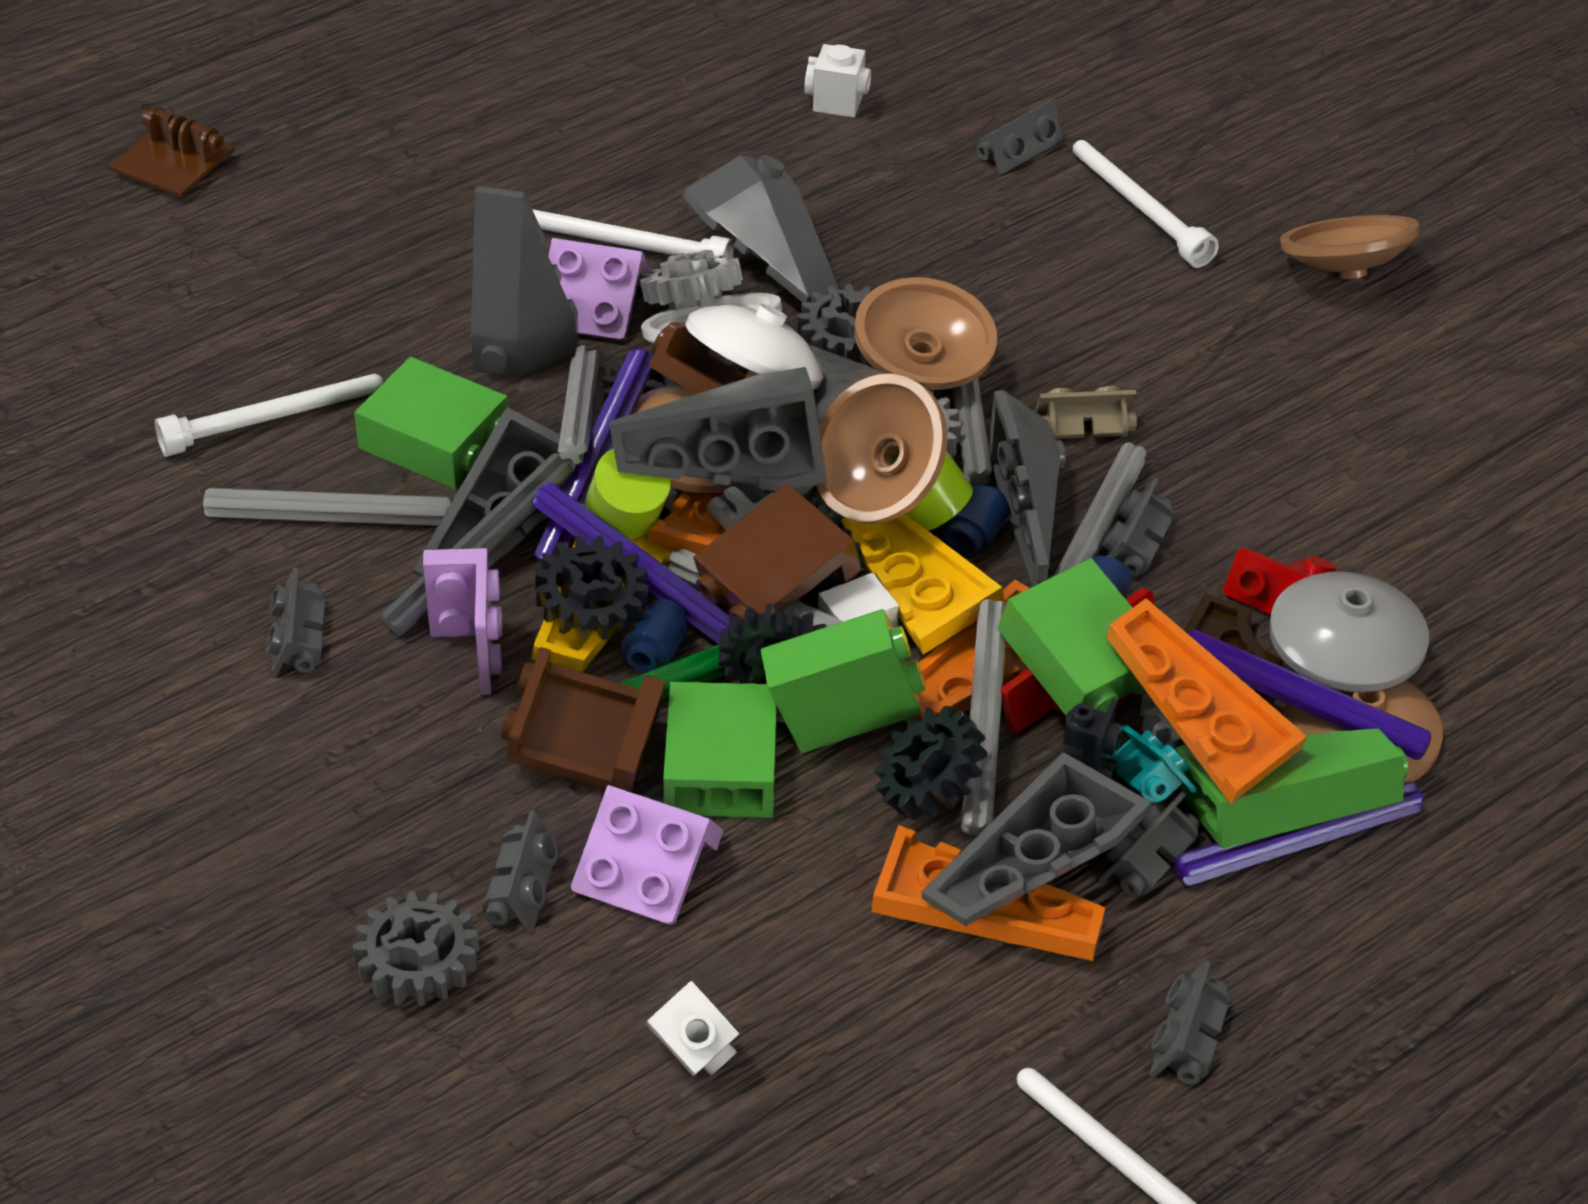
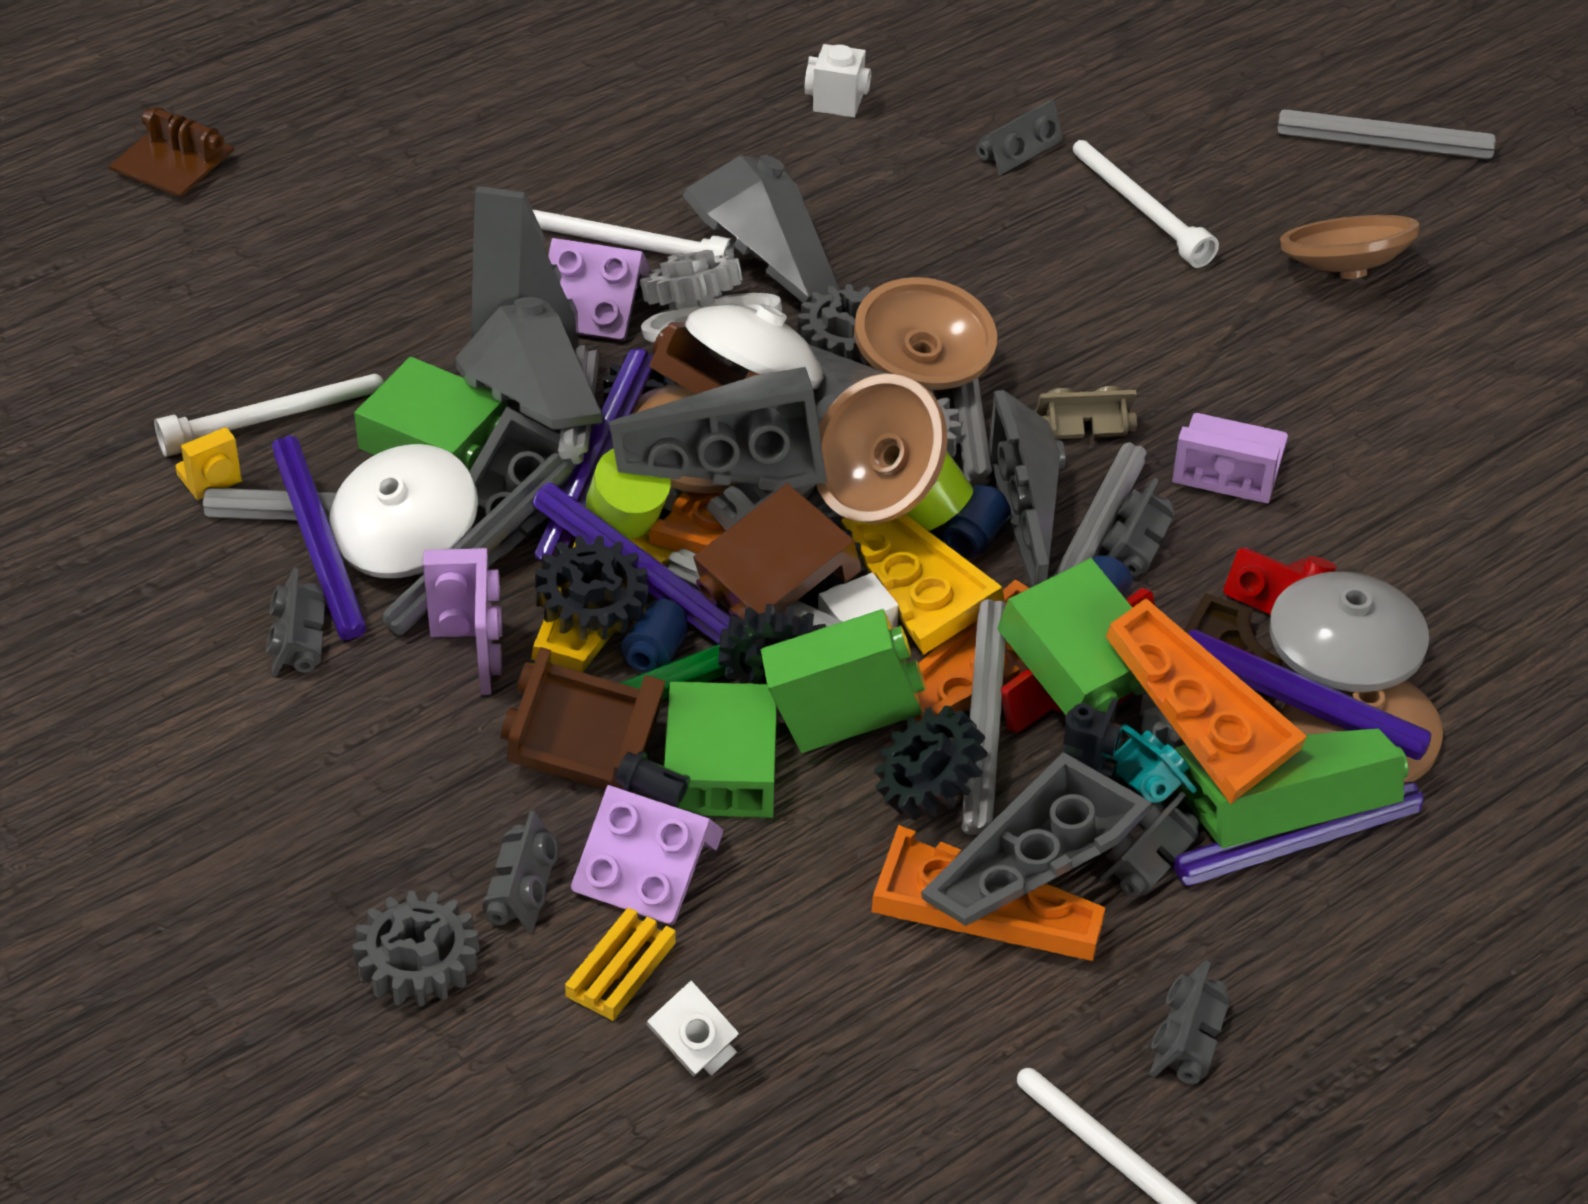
none -> yellow bracket [175,427,242,501]
none -> dark purple axle [272,435,366,641]
none -> white dish [329,444,478,579]
none -> dark grey wedge [455,297,602,429]
none -> yellow tile [565,907,676,1021]
none -> black pin [615,751,690,808]
none -> lavender bracket [1172,413,1288,504]
none -> light grey axle [1277,109,1496,160]

